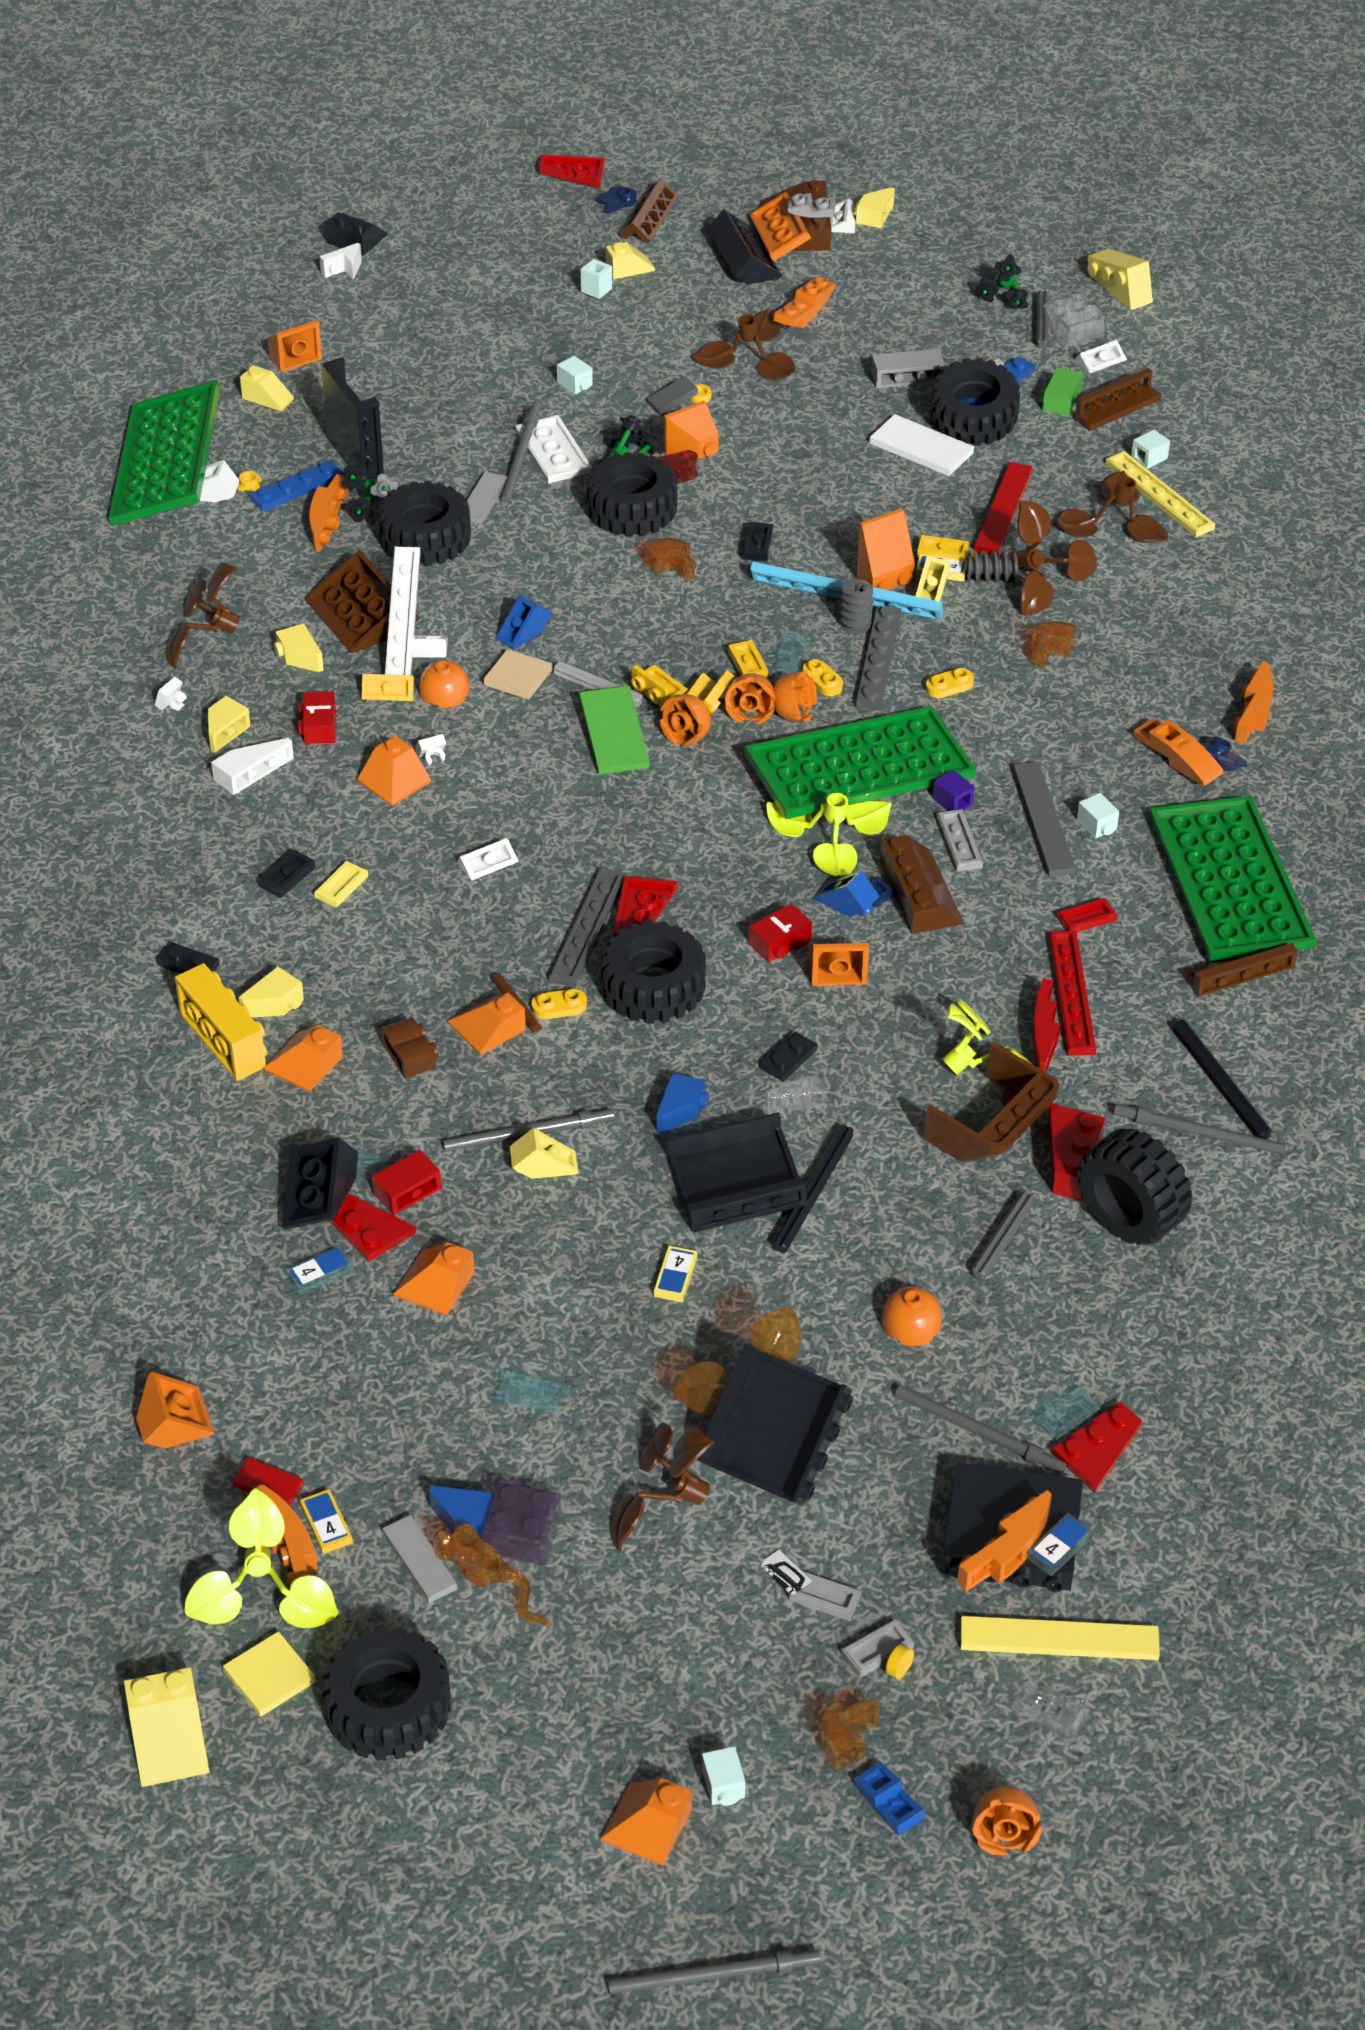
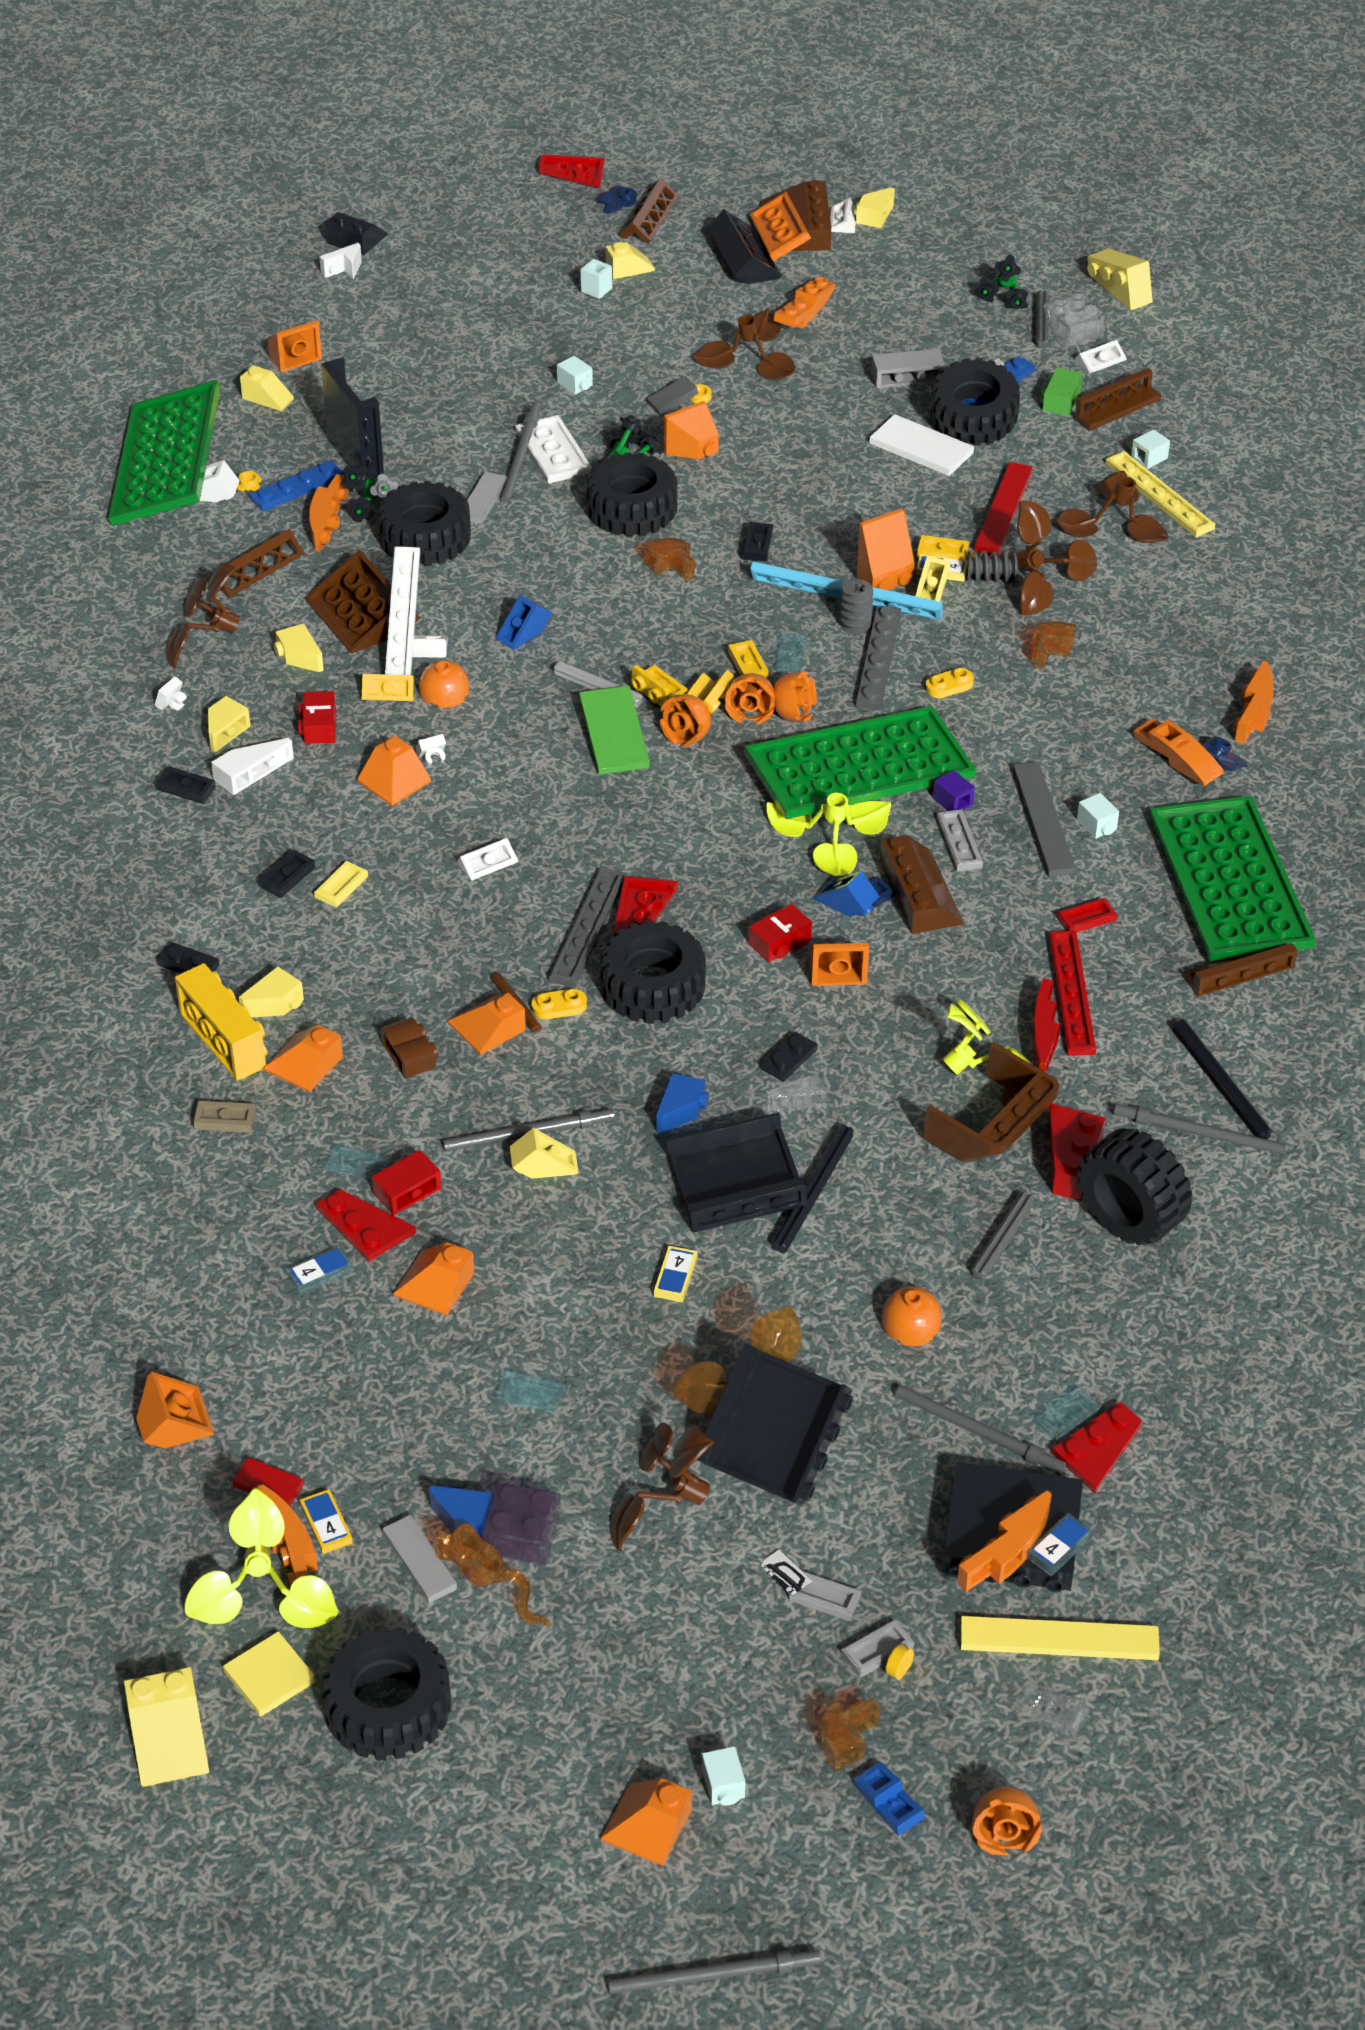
black slope [282,1137,359,1230] -> none
tan tile [484,649,552,700] -> none
clear red piece [657,450,698,483] -> none
light grey slope [788,193,836,218] -> none
yellow plate [803,659,843,696] -> none
none -> black plate [156,766,216,804]
none -> dark tan plate [194,1101,256,1133]
none -> reddish brown fence [206,529,305,598]

